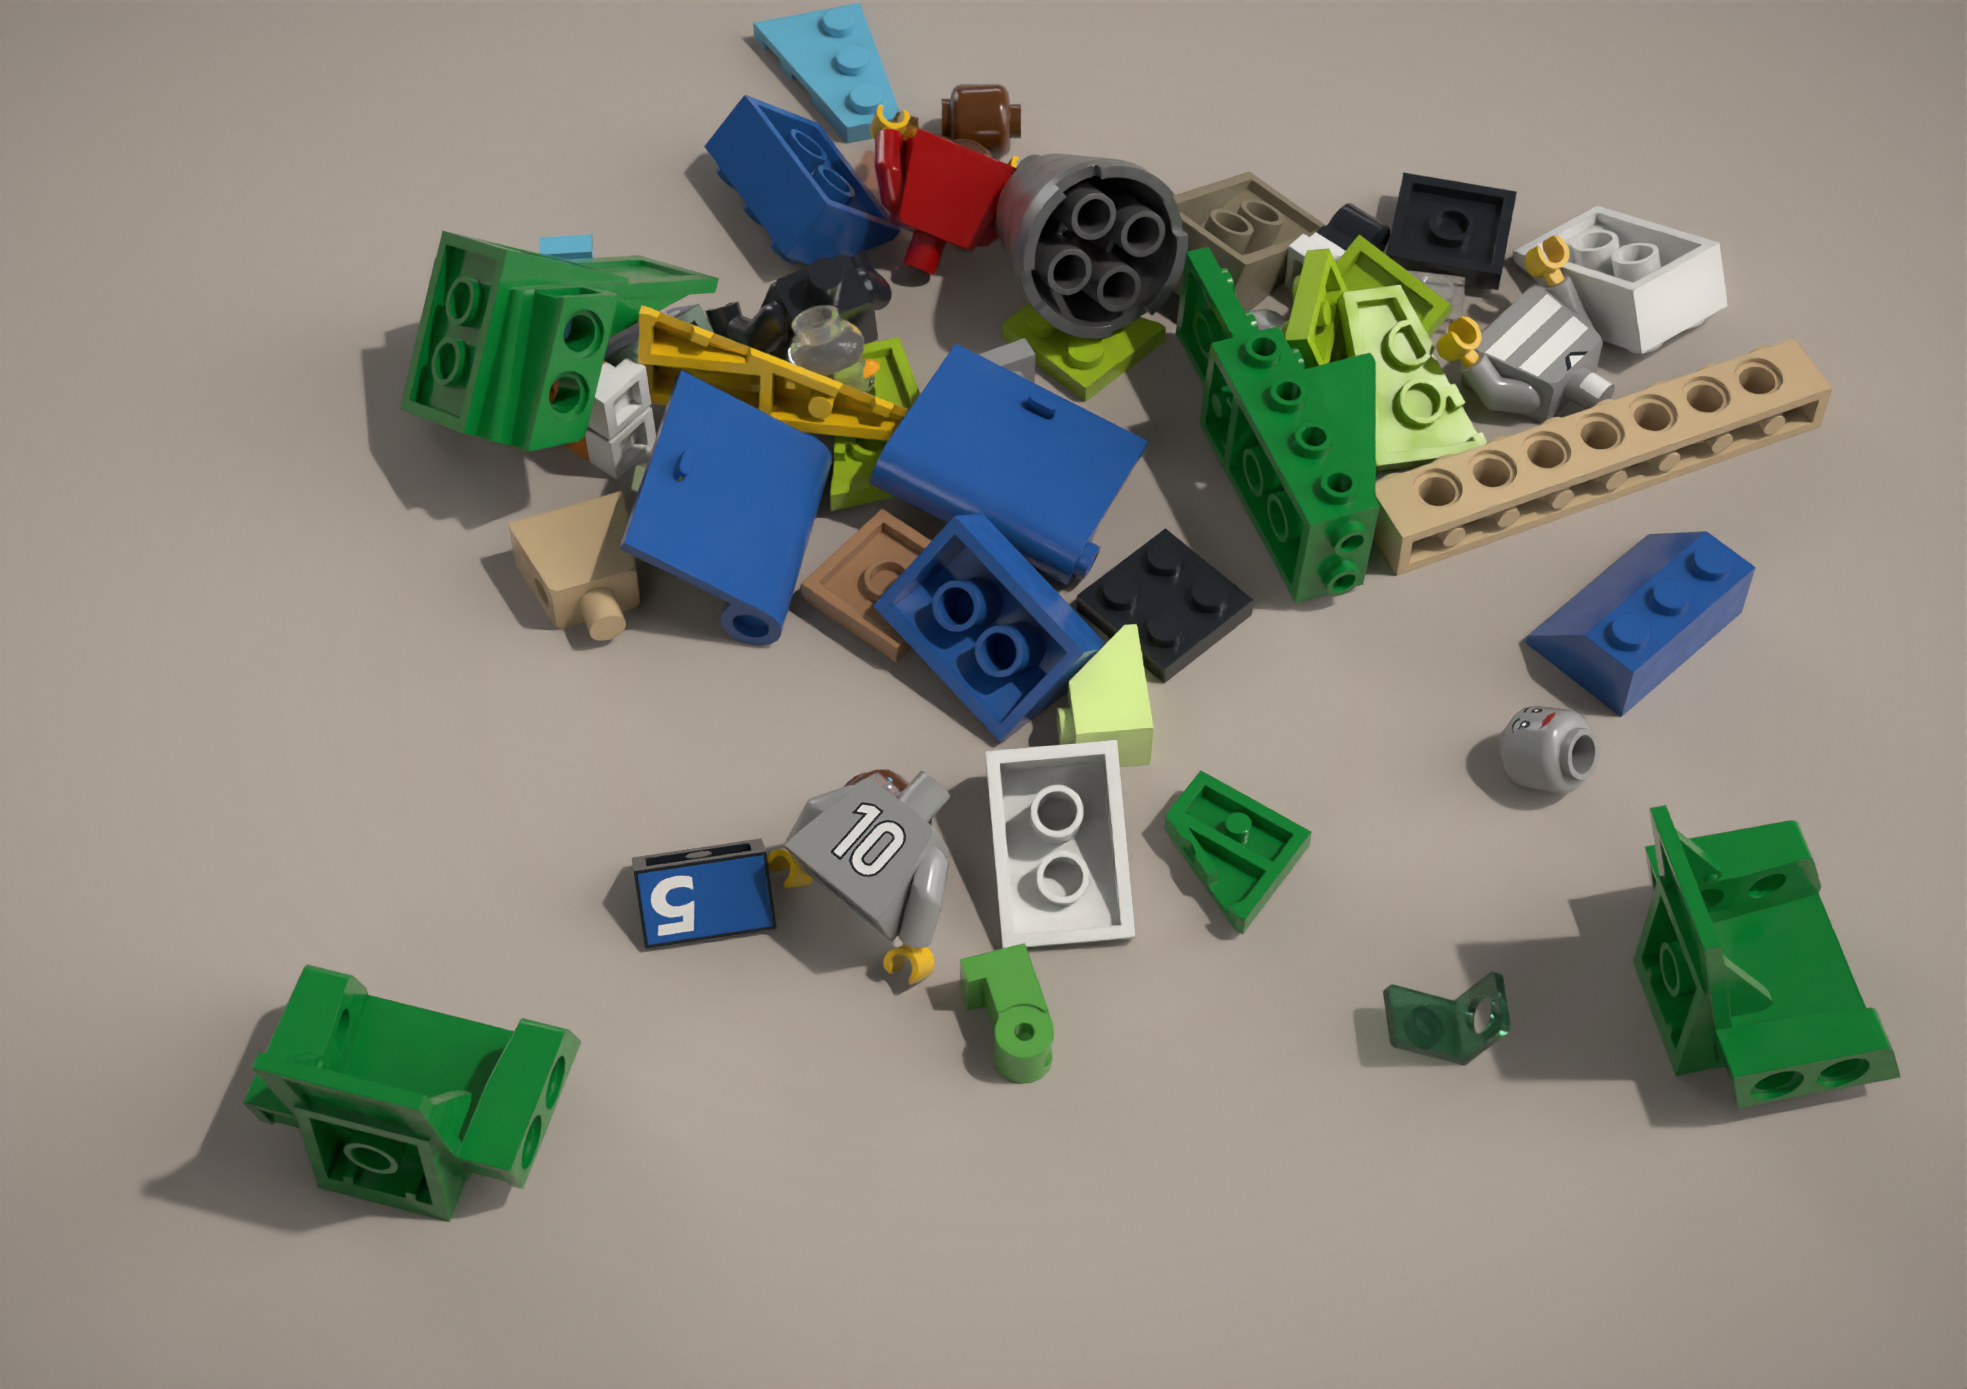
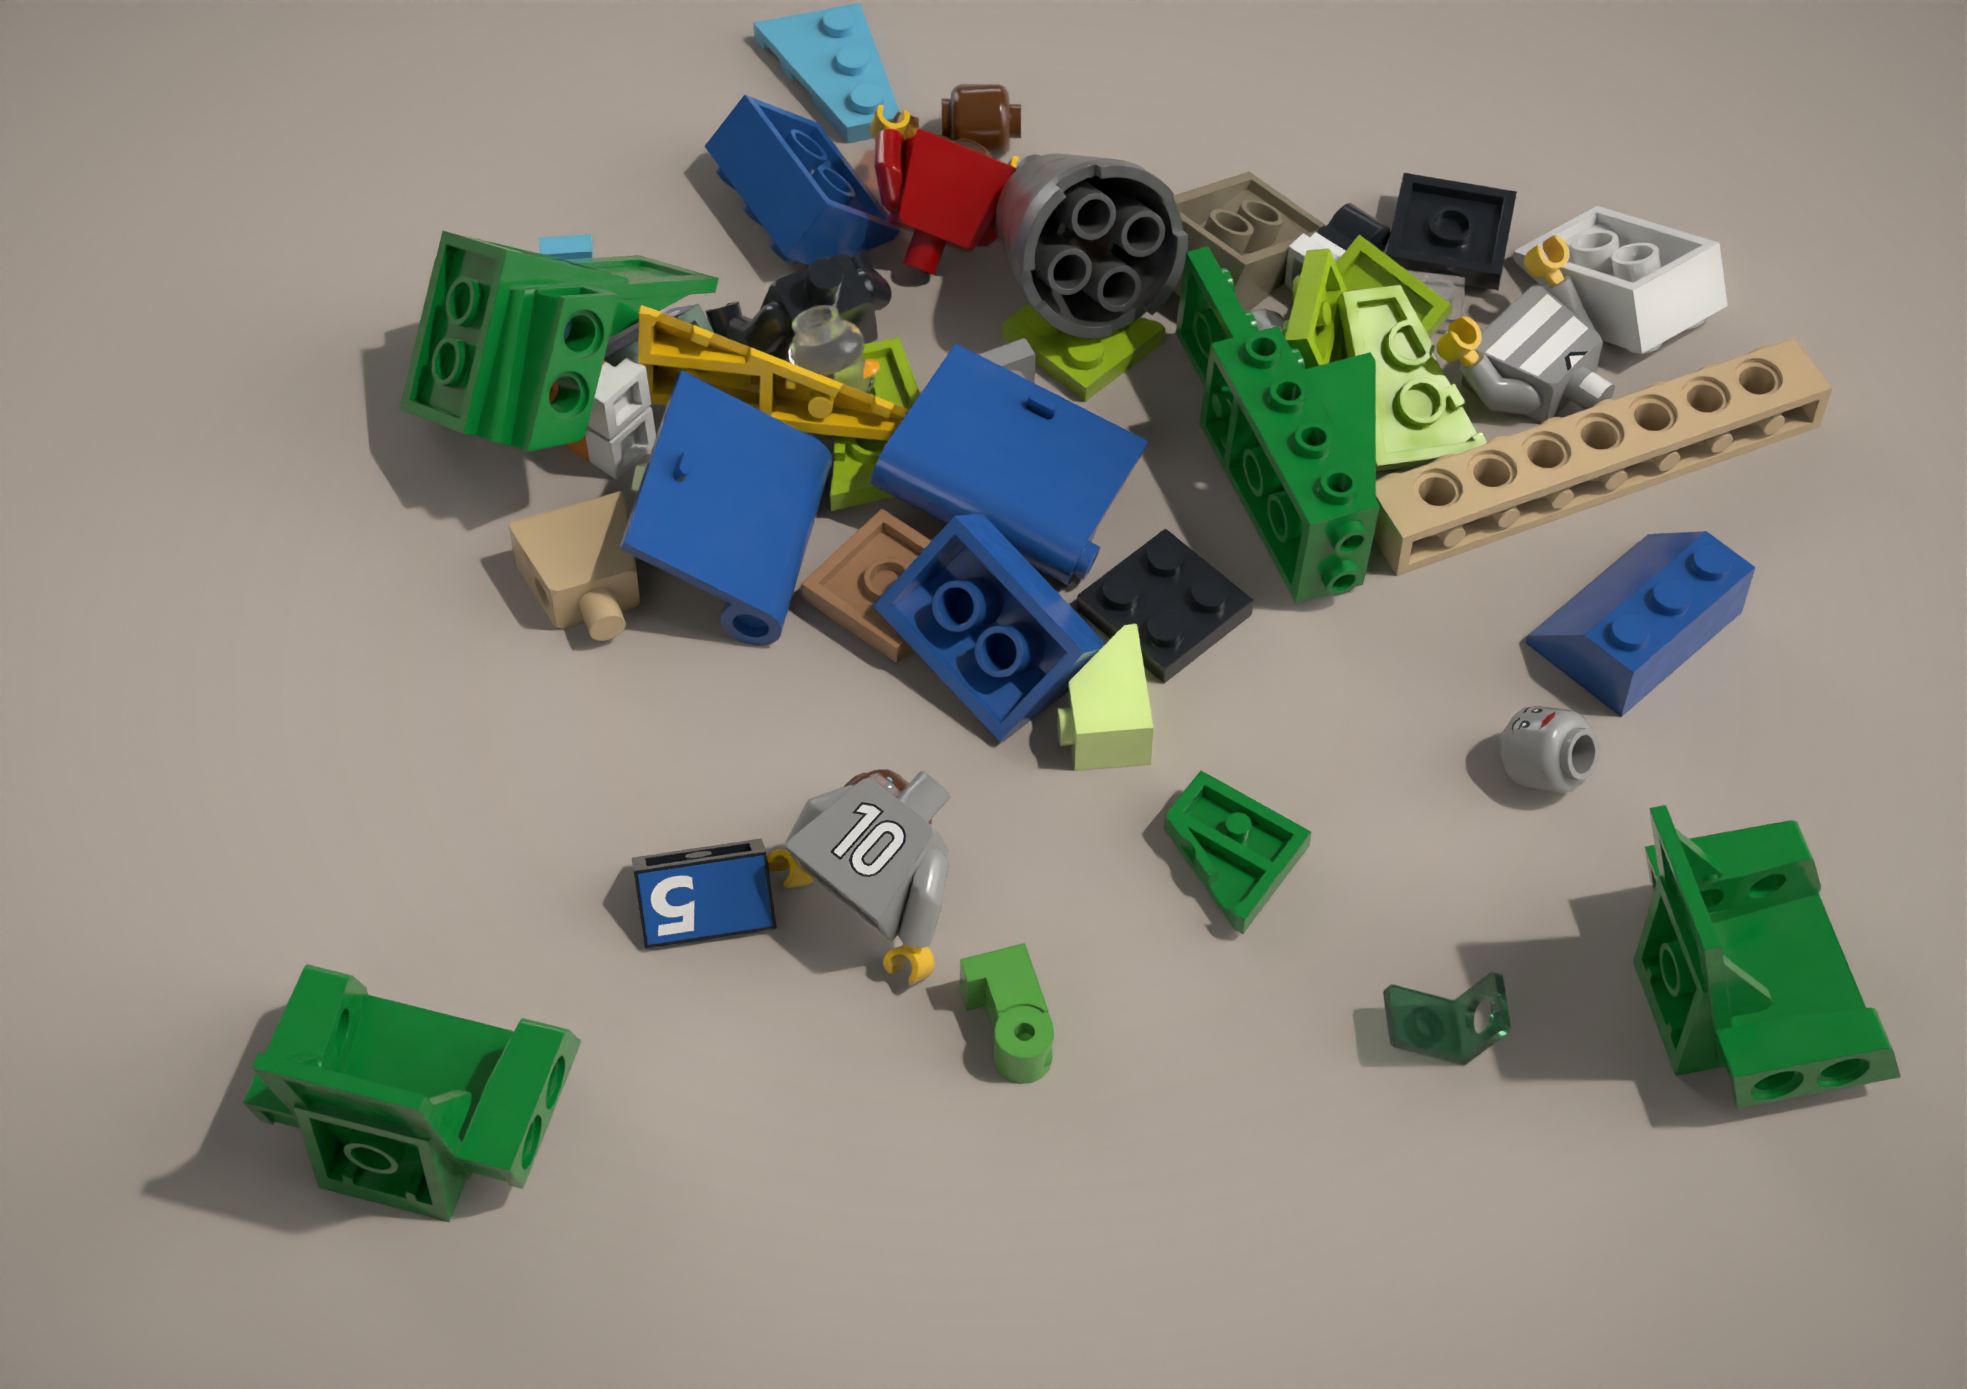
white slope [985,740,1135,948] -> none

